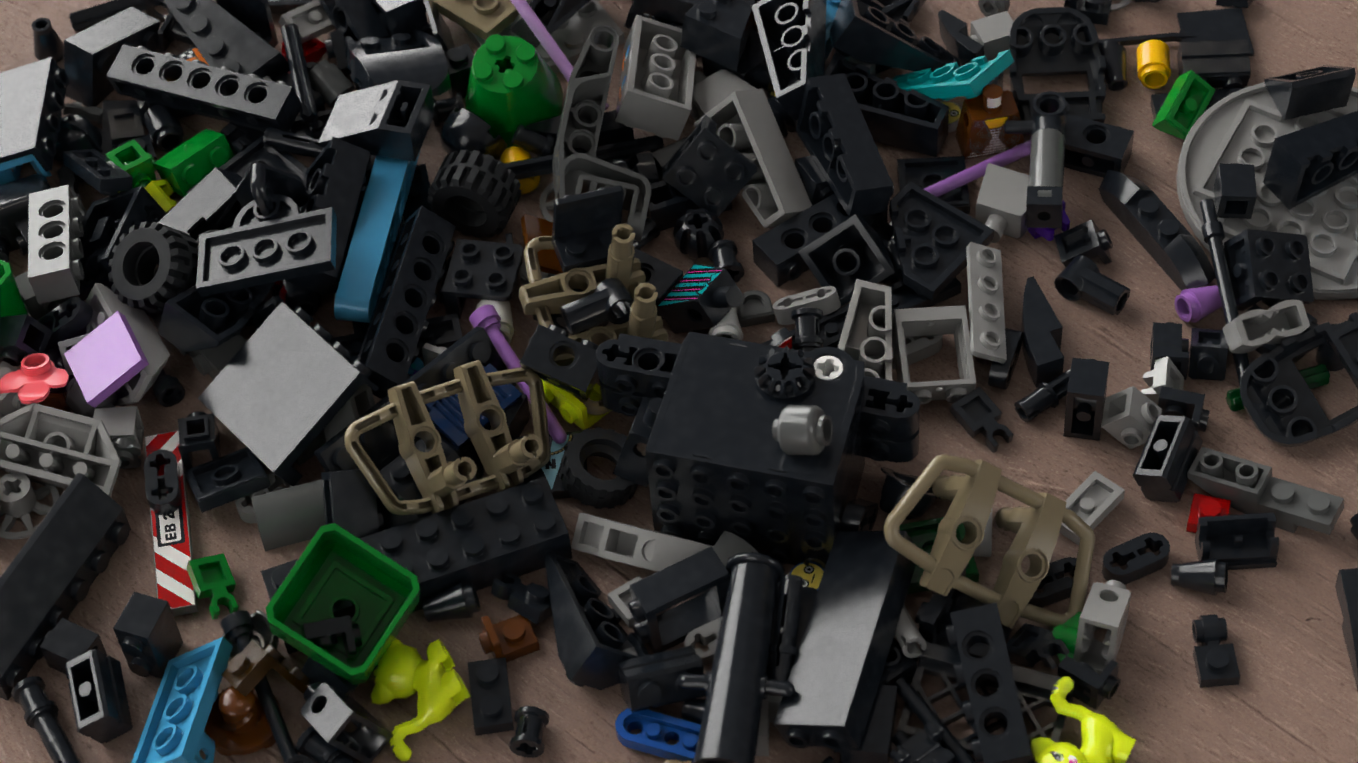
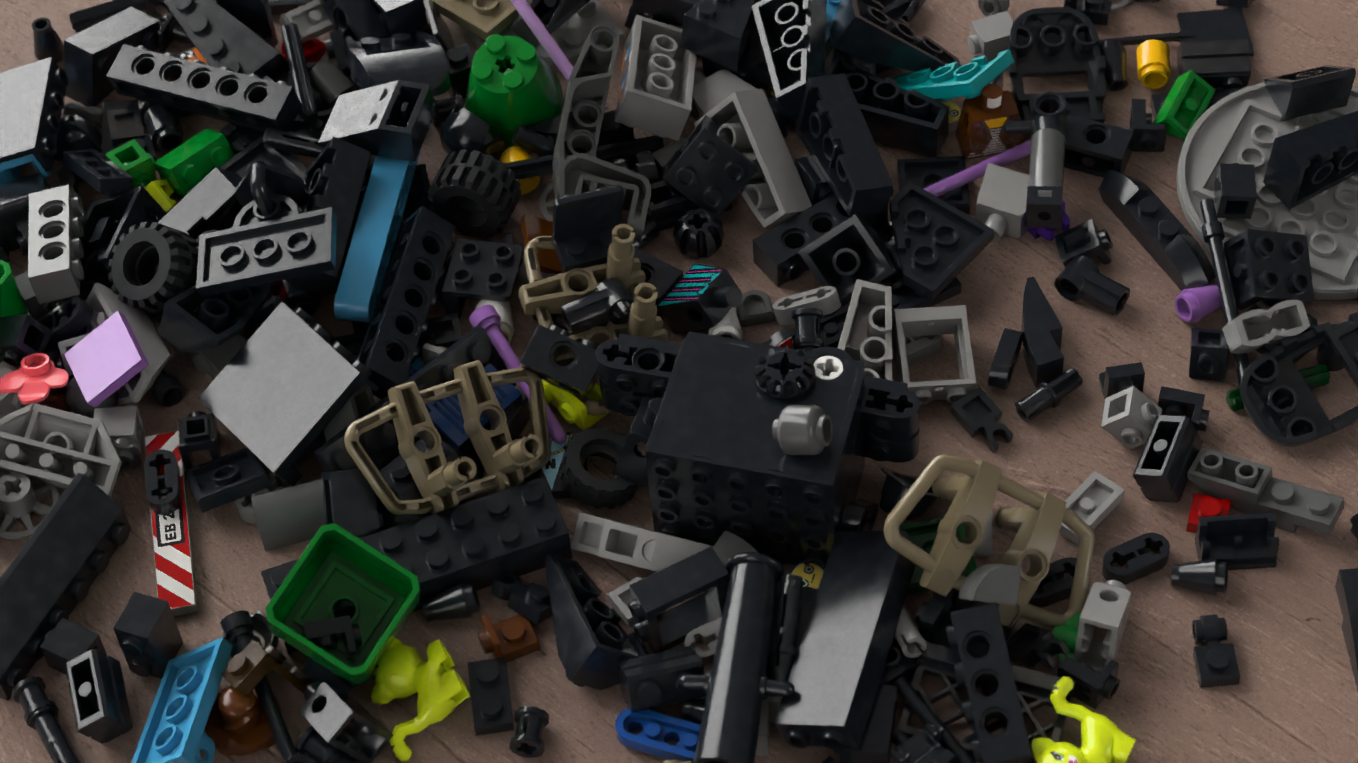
green plate [186,553,238,620] -> none
black bush [707,239,744,283] -> none
black slope [938,9,984,65] -> none
light grey bracket [966,242,1007,364] -> none
black brick [1063,358,1109,441] -> none
light grey tile [1141,357,1184,403] -> none
black brick [1150,322,1189,380] -> none
none -> dark grey brick [959,563,1021,605]
none -> black bracket [1099,362,1145,399]
none -> black bracket [1130,99,1167,152]

